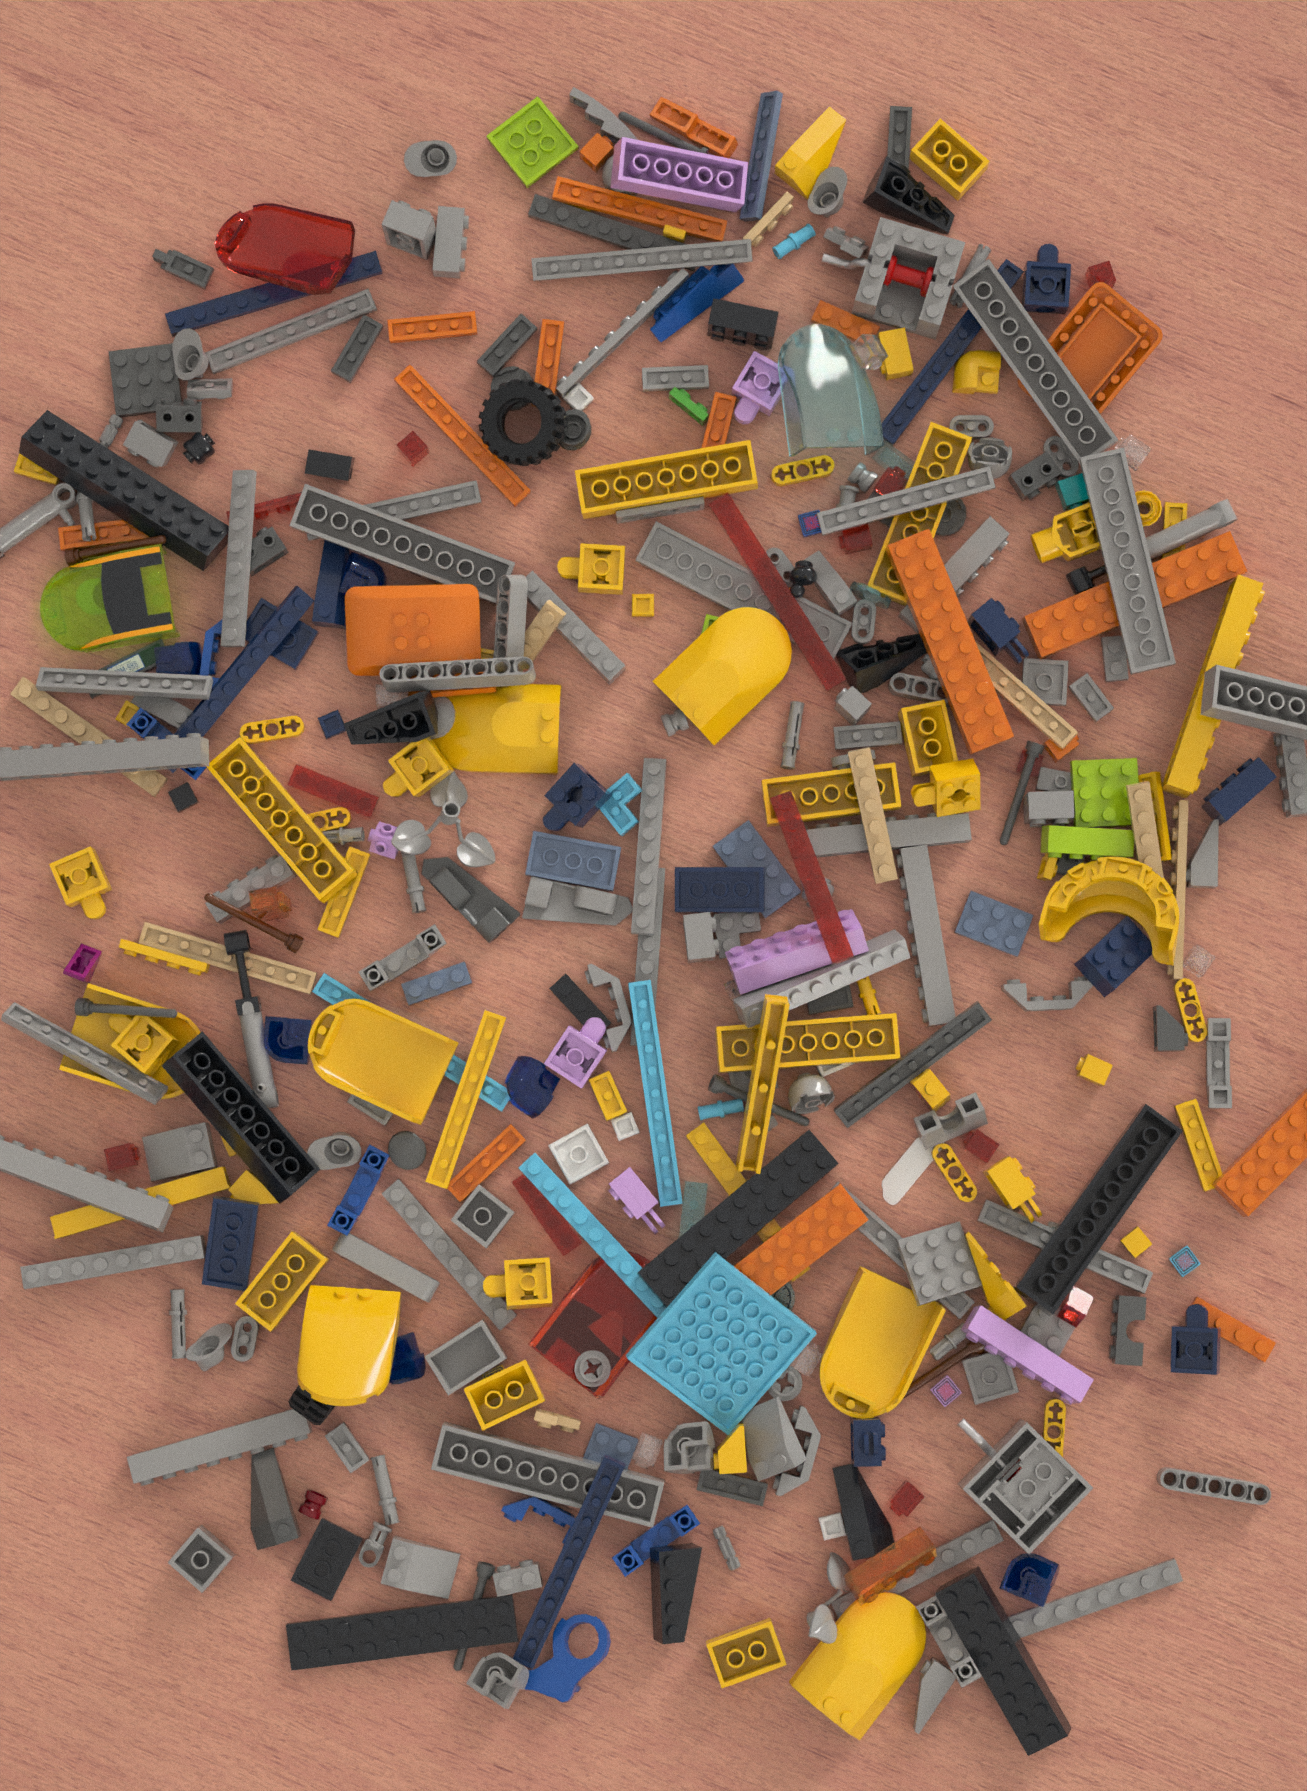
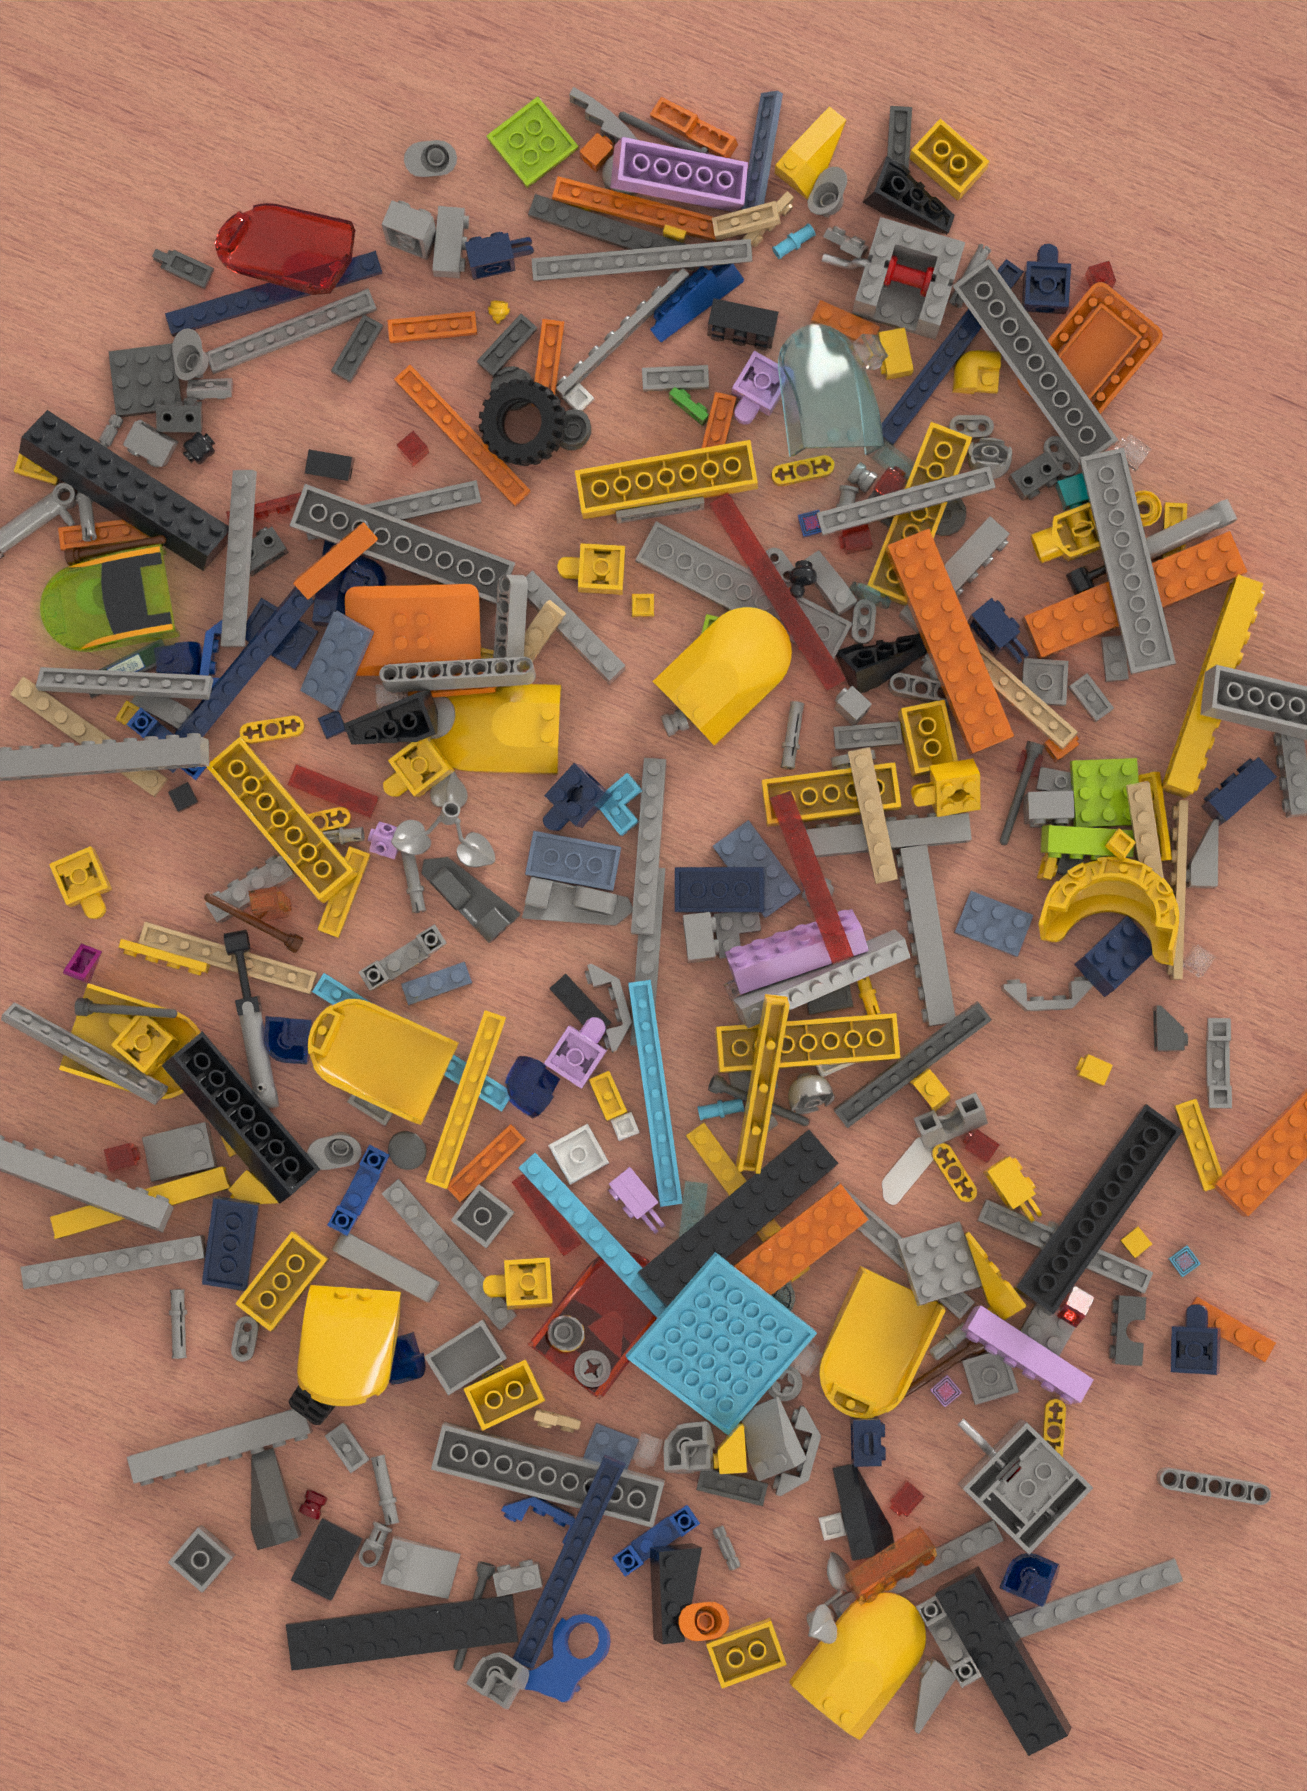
light grey piece [185,1323,233,1371] -> none
yellow beam [1173,978,1207,1042] -> none
none -> orange slope [293,522,378,599]
none -> sand blue plate [300,611,374,711]
none -> dark blue brick [465,232,534,280]
none -> yellow plate [488,300,510,324]
none -> light grey hair [548,1315,585,1352]
none -> orange piece [679,1602,729,1641]
none -> tan plate [712,201,781,241]
none -> yellow tile [1105,828,1136,861]

